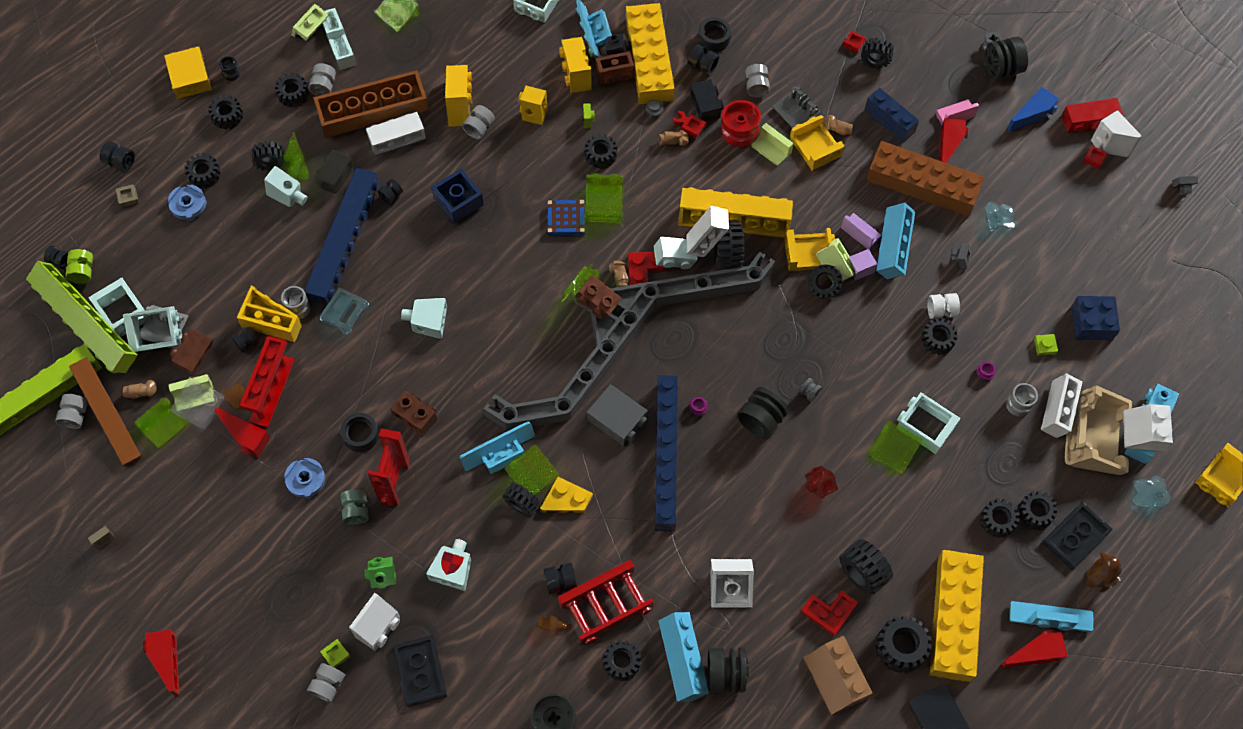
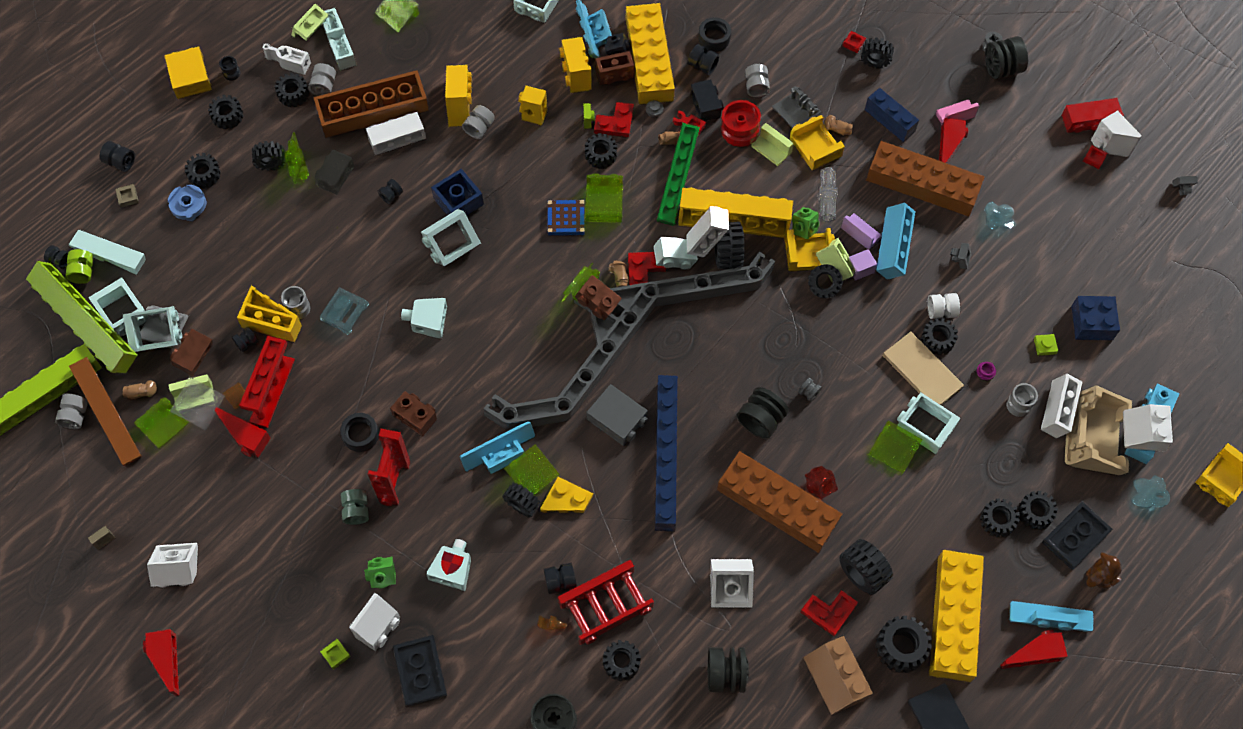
light aqua torso [264,166,308,207] -> none
medium blue plate [284,458,326,499] -> none
dark blue brick [304,168,380,306] -> none
light grey wheel [307,663,345,702] -> none
medium azure brick [659,612,709,702] -> none
magenta plate [689,397,708,416] -> none
blue slope [1007,87,1059,131] -> none
none -> light aqua slope [69,230,146,275]
none -> white slope [147,543,198,587]
none -> white piece [262,44,311,75]
none -> light aqua window [421,209,481,266]
none -> red plate [594,102,634,137]
none -> green tile [657,123,700,226]
none -> dark orange brick [717,451,842,553]
none -> bright green brick [792,207,819,240]
none -> clear piece [818,167,838,222]
none -> tan tile [882,332,964,405]

